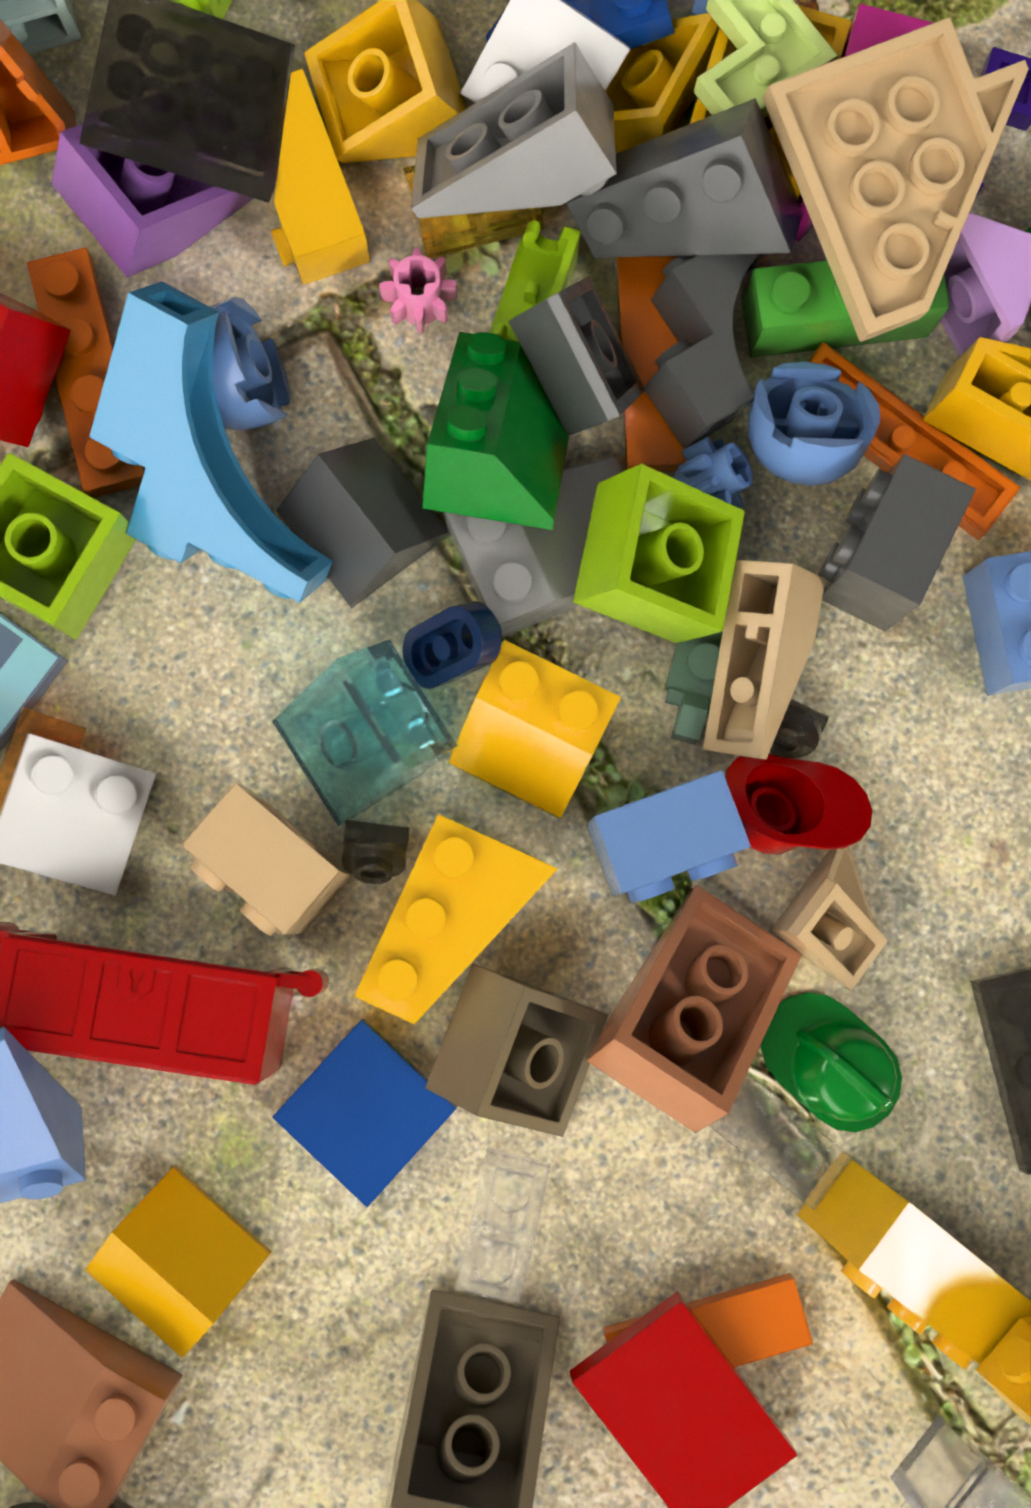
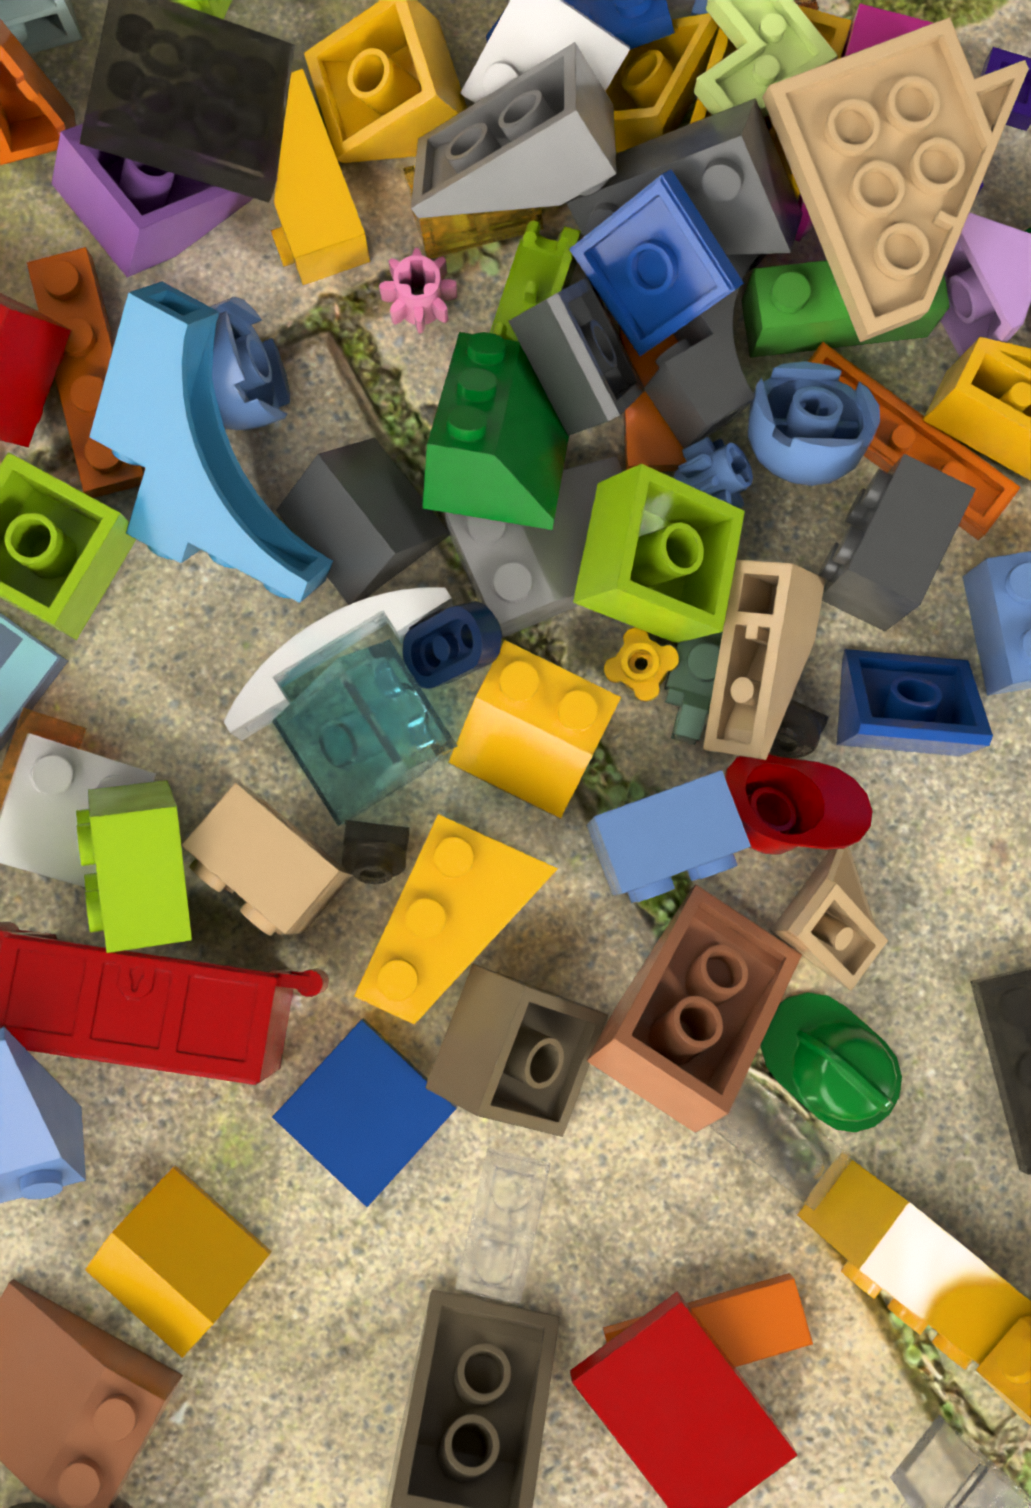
none -> lime brick [76,780,192,953]
none -> white slope [224,587,453,741]
none -> blue tile [569,169,744,356]
none -> yellow plate [604,627,679,702]
none -> blue slope [837,649,993,757]

